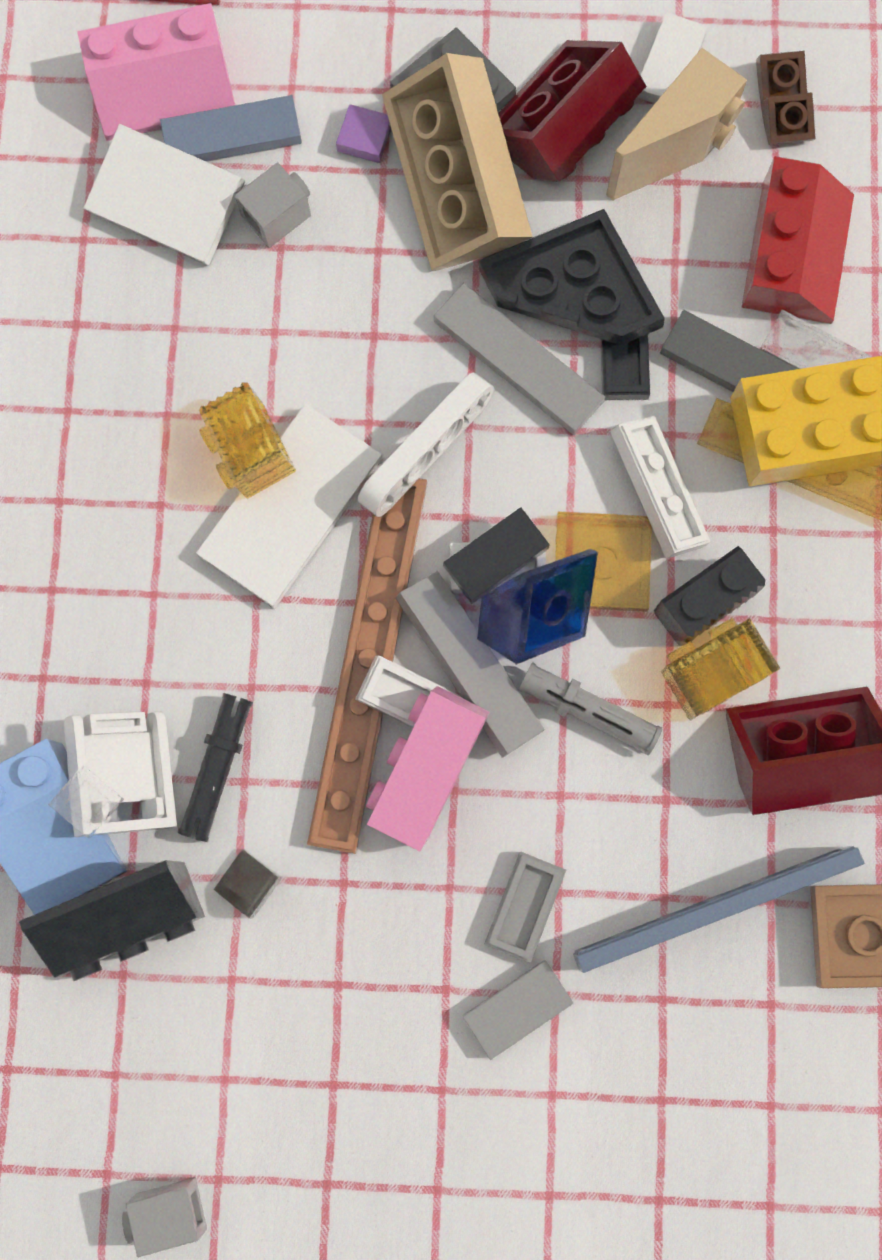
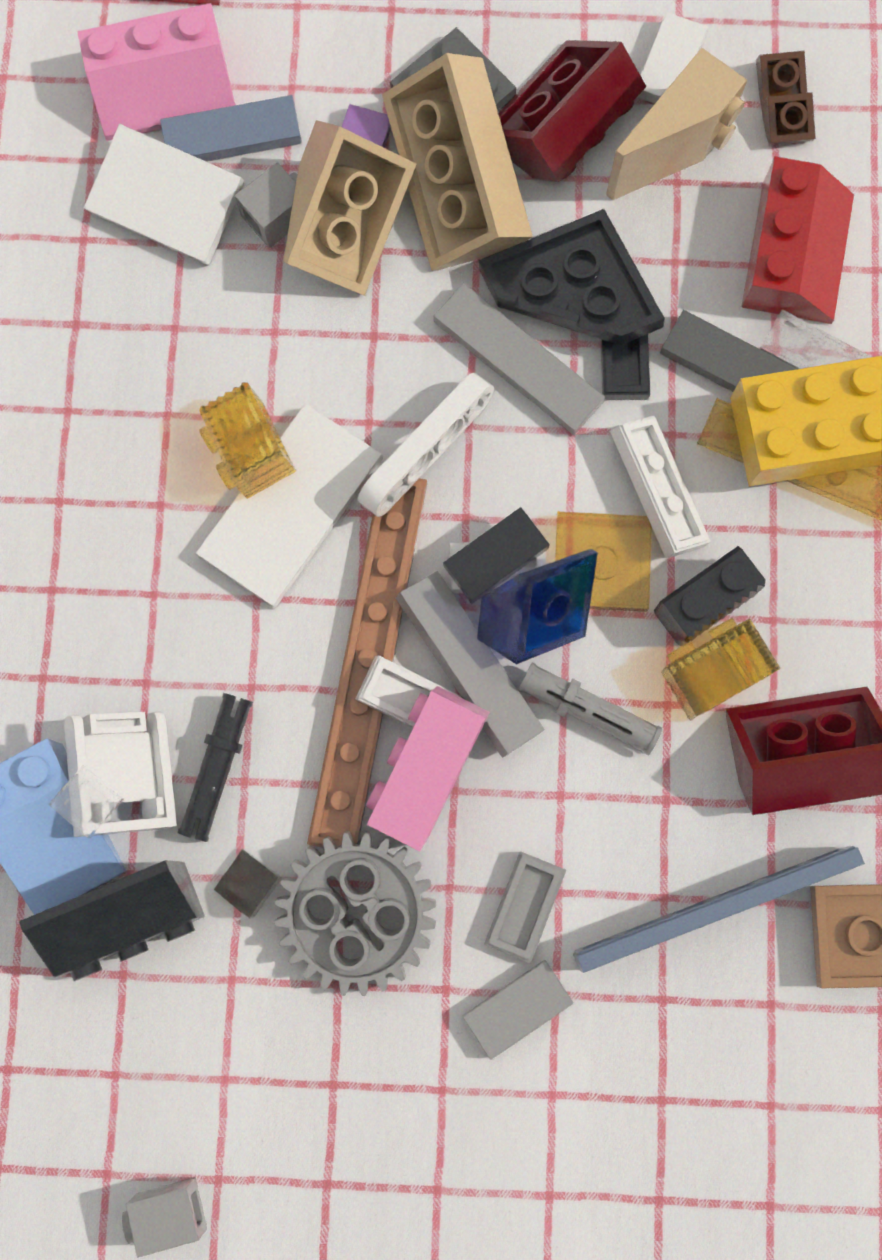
none -> light grey gear [274,831,436,996]
none -> tan slope [283,120,417,296]

